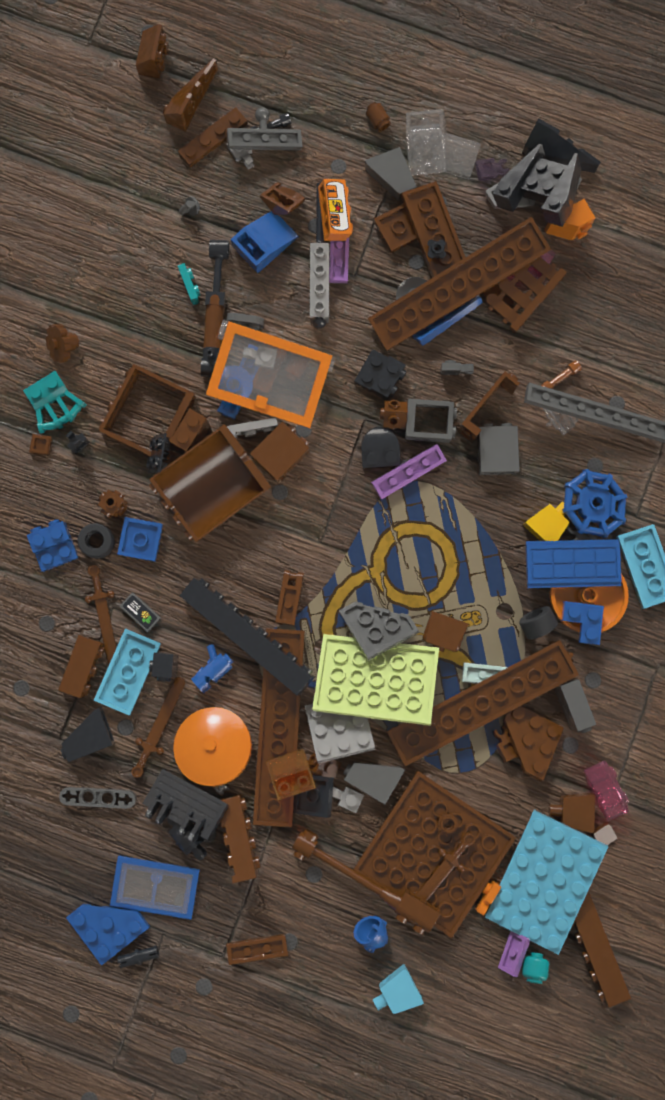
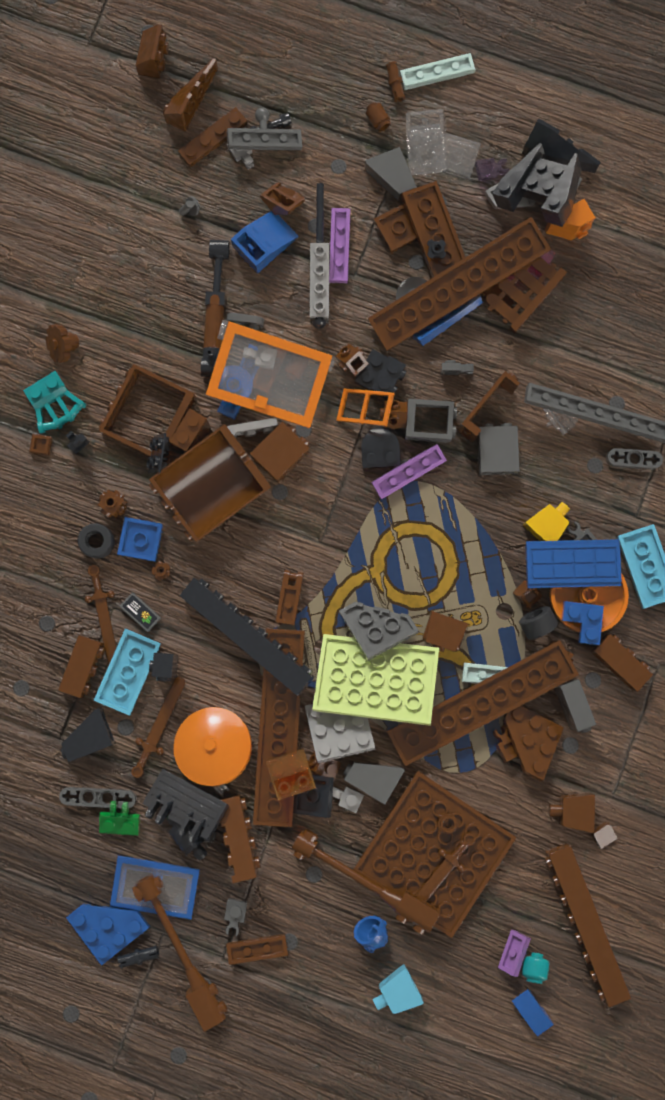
blue plate [27,520,79,572] -> none
teal plate [178,263,201,305] -> none
blue piece [191,645,233,693] -> none
brick [318,179,353,241] -> none
orange plate [475,880,501,916] -> none
medium azure plate [485,810,608,955] -> none
dark orange bar [541,360,582,389] -> none
blue plate [562,469,628,539] -> none
clear pink brick [584,761,629,821] -> none
none -> green hinge [99,801,140,836]
none -> reddish brown bar [132,874,228,1032]
none -> reddish brown plate [152,561,170,580]
none -> dark grey plate [224,898,248,936]
none -> reddish brown brick [335,344,369,376]
none -> orange window [336,388,395,426]
none -> reddish brown pin [386,61,406,102]
none -> light aqua tile [400,53,475,90]
none -> blue slope [512,989,554,1036]
none -> reddish brown slope [513,580,542,609]
none -> reddish brown brick [590,634,653,692]
none -> dark grey beam [606,448,663,470]

